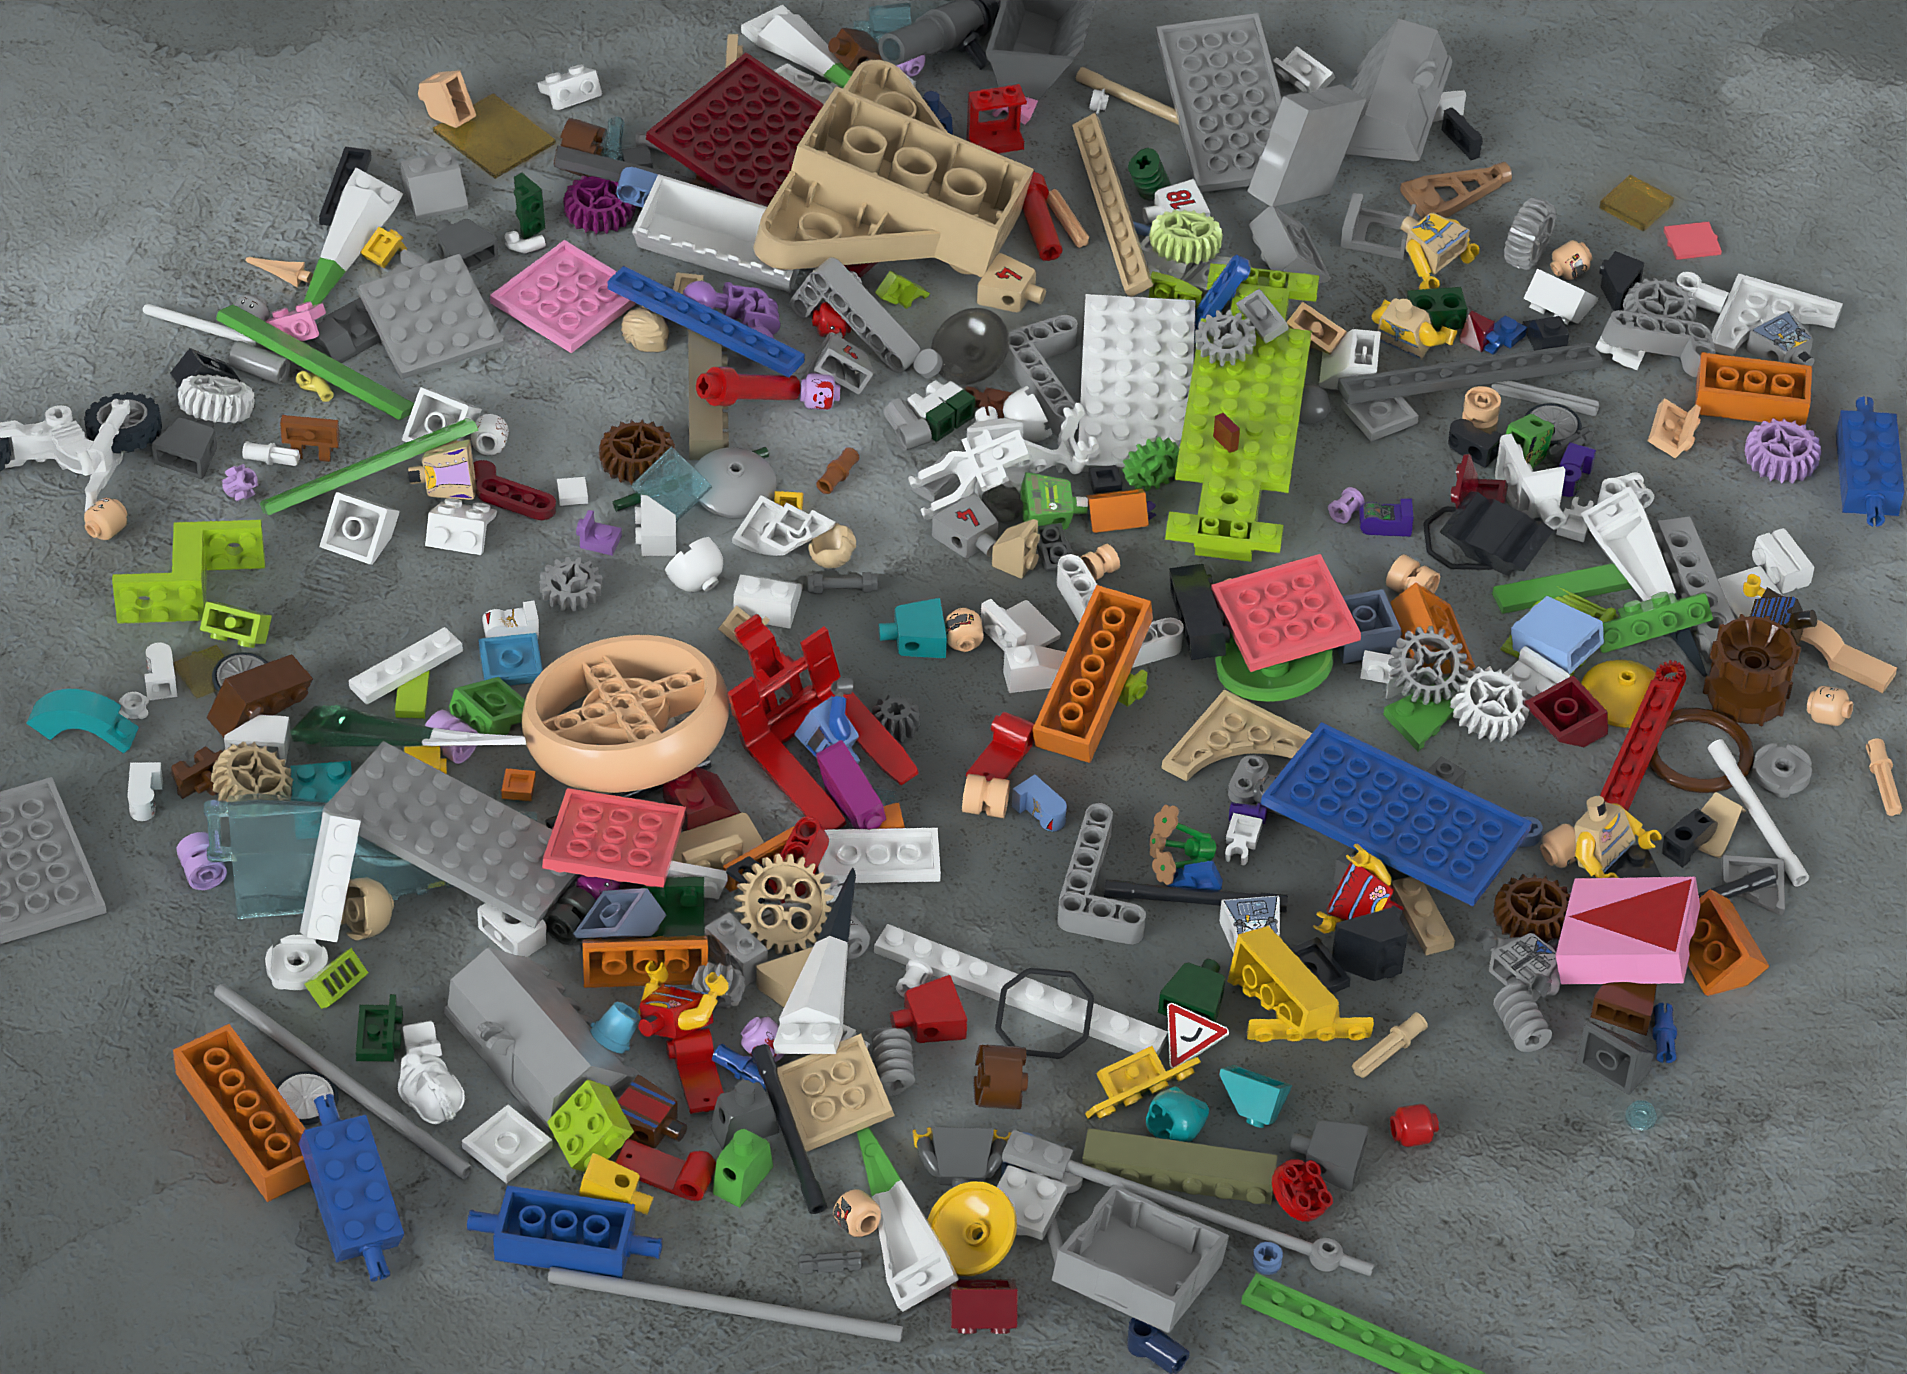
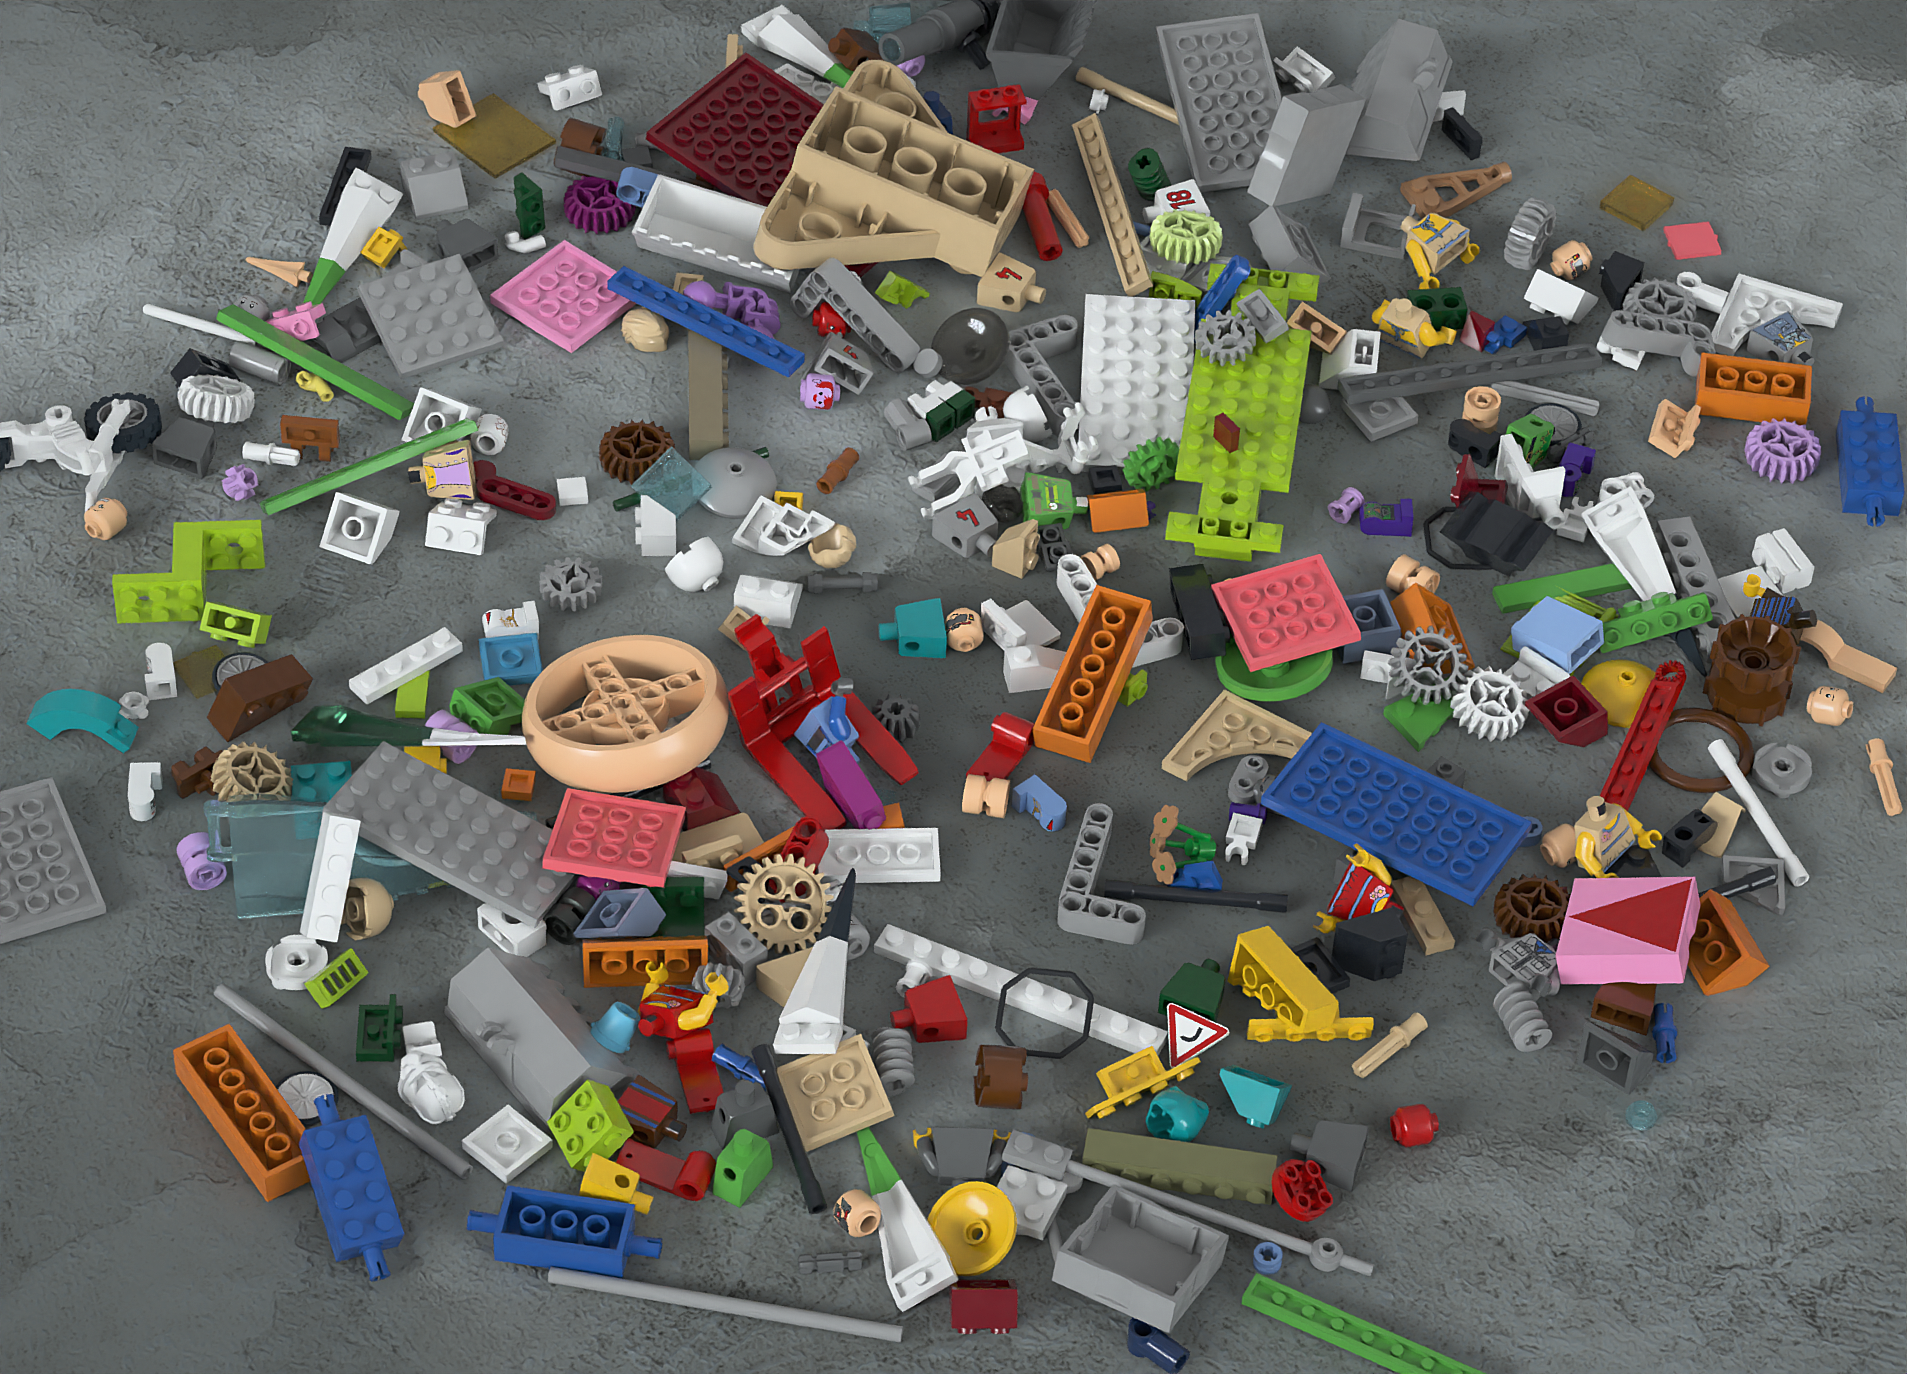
white slope [224,715,291,763] -> none
medium lavender bracket [576,510,622,556] -> none
red piece [696,367,801,406] -> none
lavender head [741,1017,784,1062] -> none
torso [1219,896,1280,953] -> none

